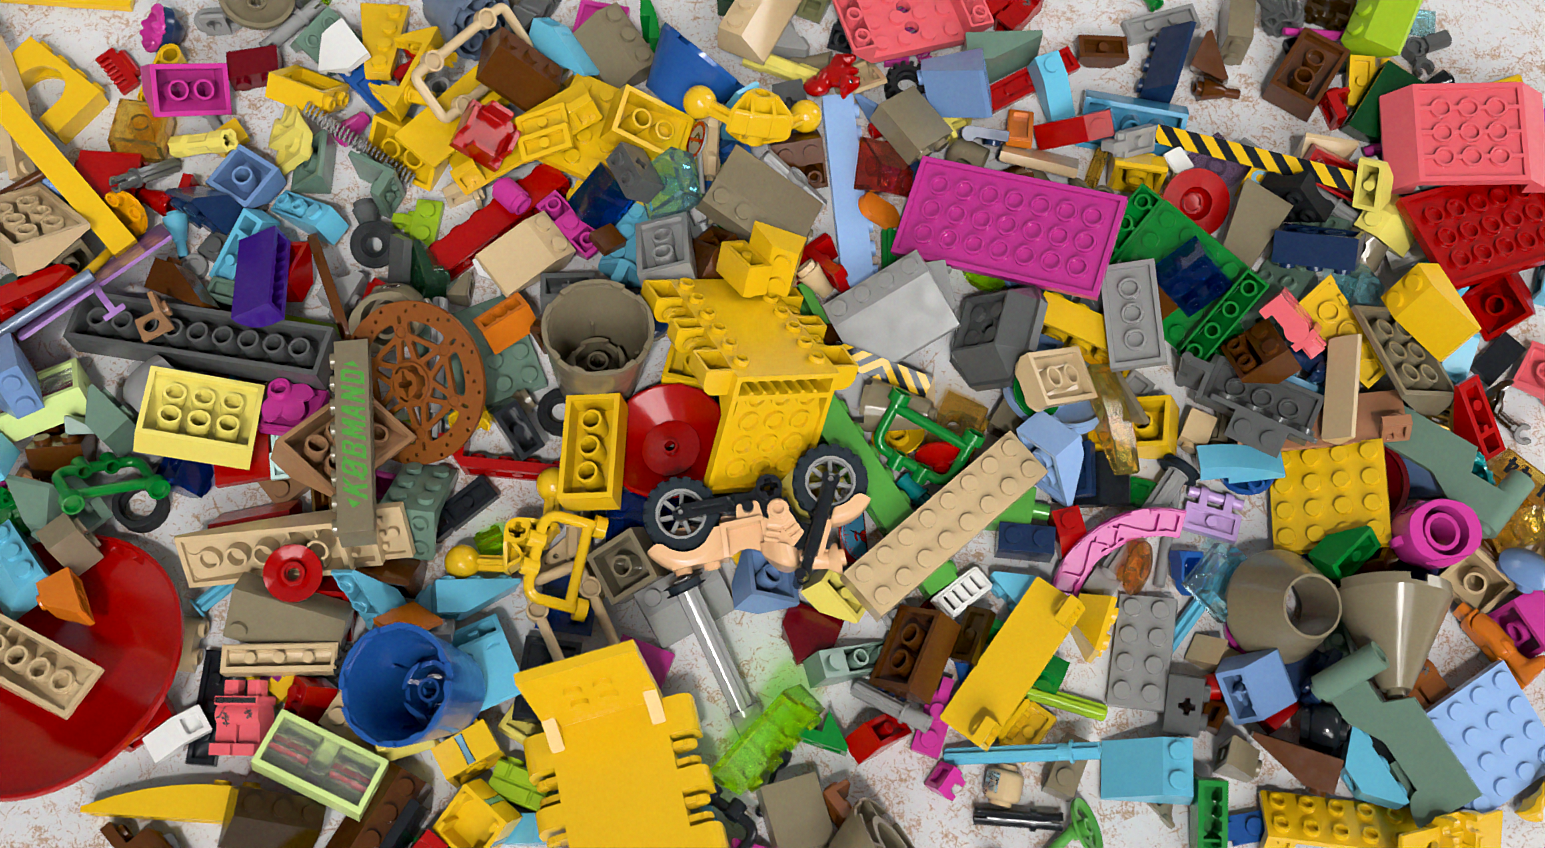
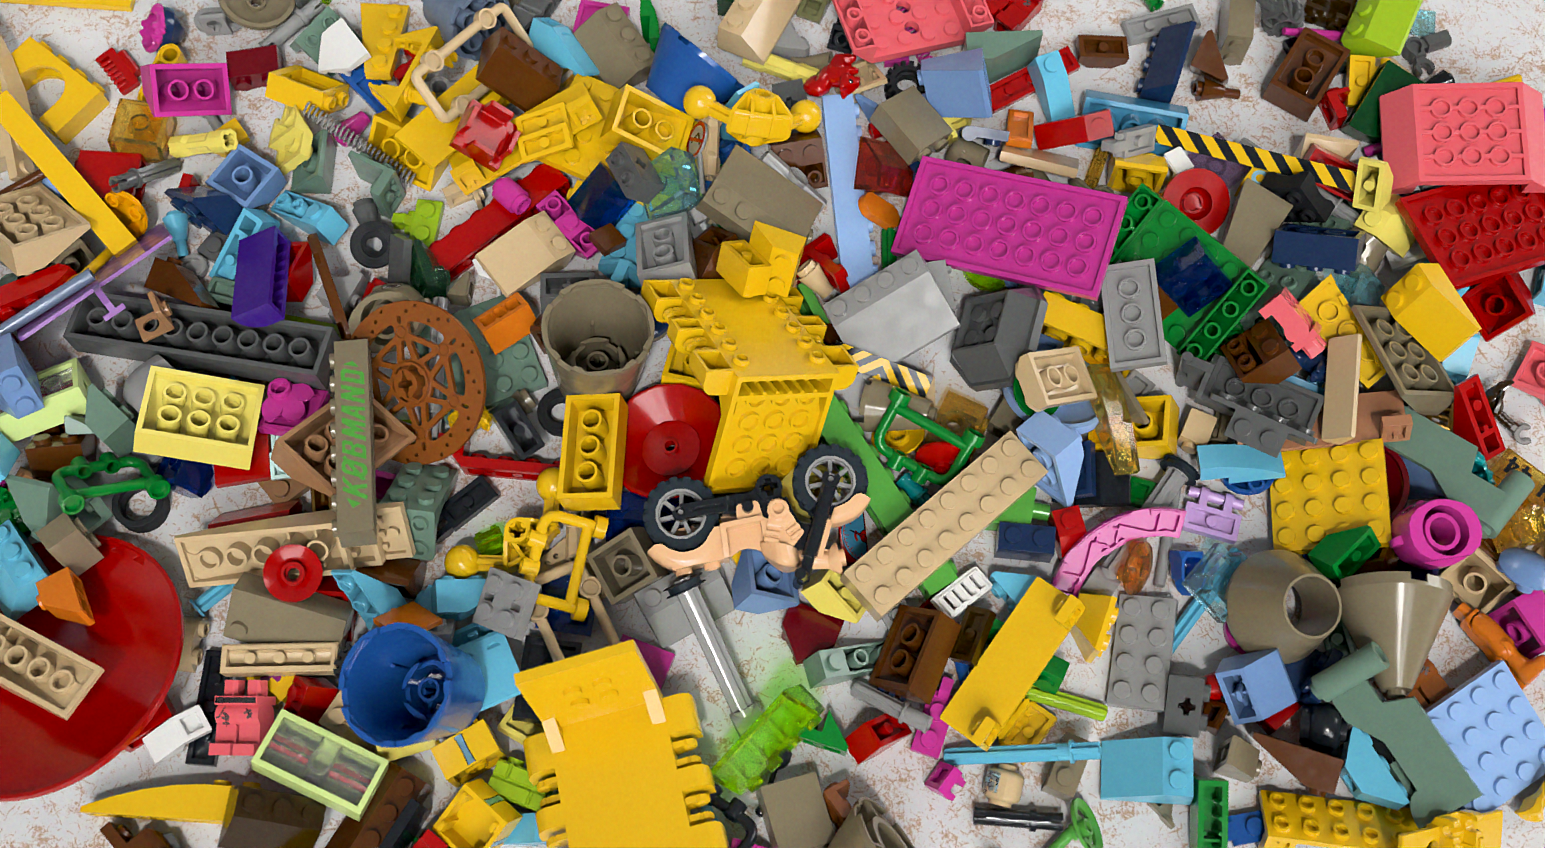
red cone [138,188,177,216] -> none
tan slope [1184,633,1242,673] -> none
black tile [1470,332,1527,387] -> none
none -> light grey brick [472,567,541,640]

